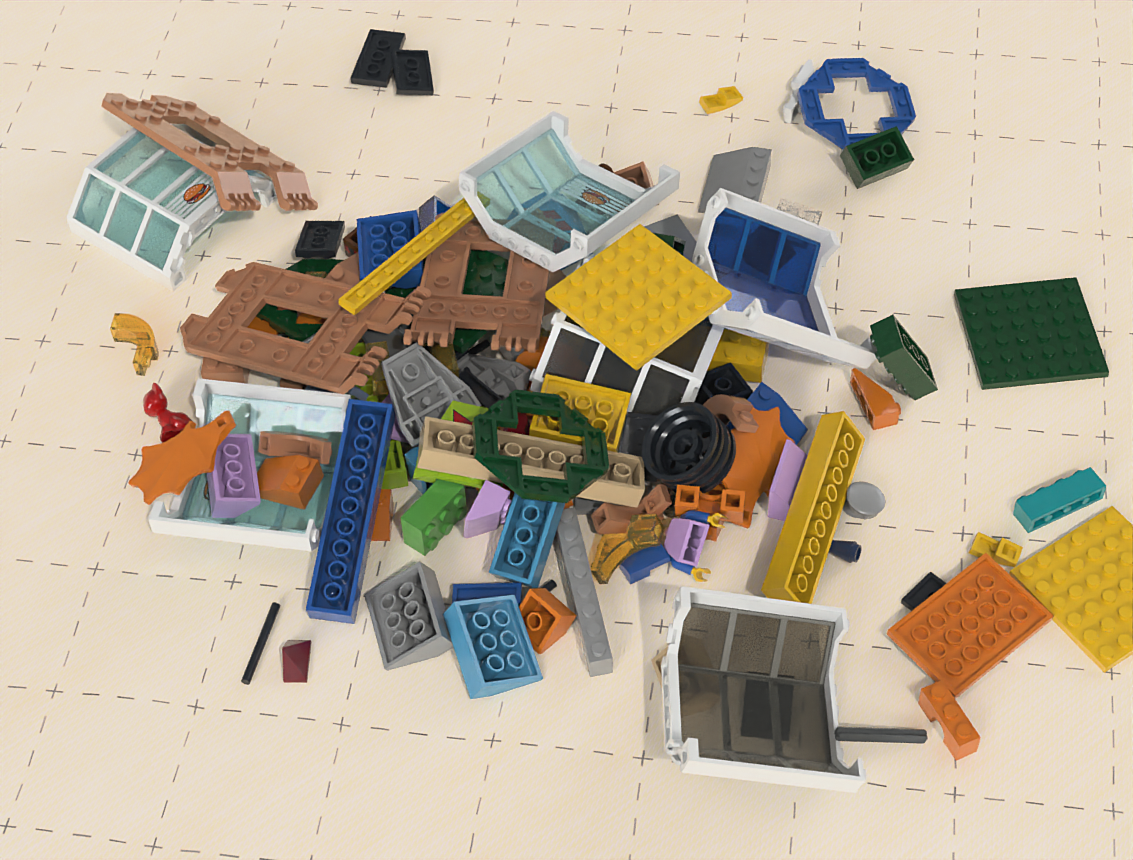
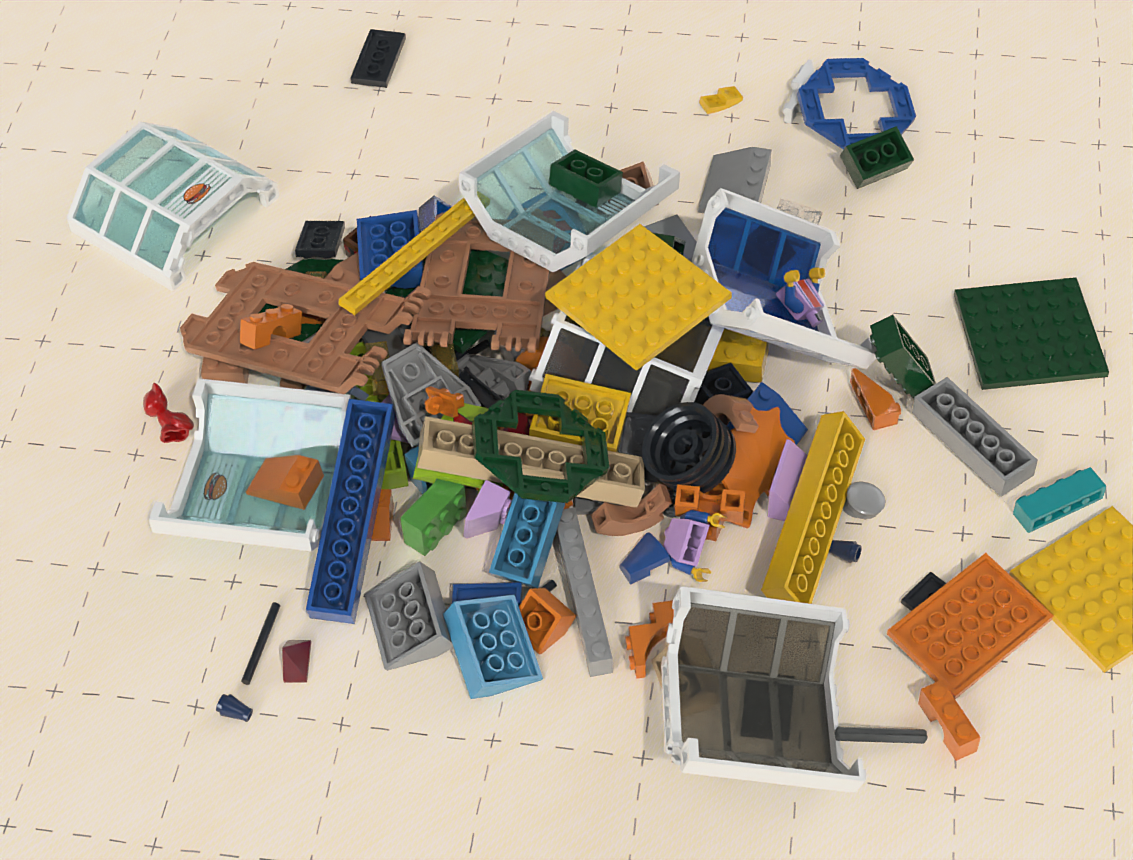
nougat bracket [101,93,318,211] -> none
clear yellow arch [110,313,159,376] -> none
orange animal [128,411,236,505] -> none
lavender slope [207,434,261,518] -> none
nougat arch [258,430,332,464] -> none
black tile [391,49,434,96] -> none
clear yellow arch [591,514,665,584] -> none
yellow slope [969,532,1023,567] -> none
none -> dark blue cone [216,694,253,722]
none -> orange arch [240,304,302,349]
none -> orange hips [425,386,464,418]
none -> dark green brick [549,149,623,208]
none -> orange arch [625,600,684,679]
none -> torso [776,267,825,327]
none -> light grey brick [912,377,1038,497]

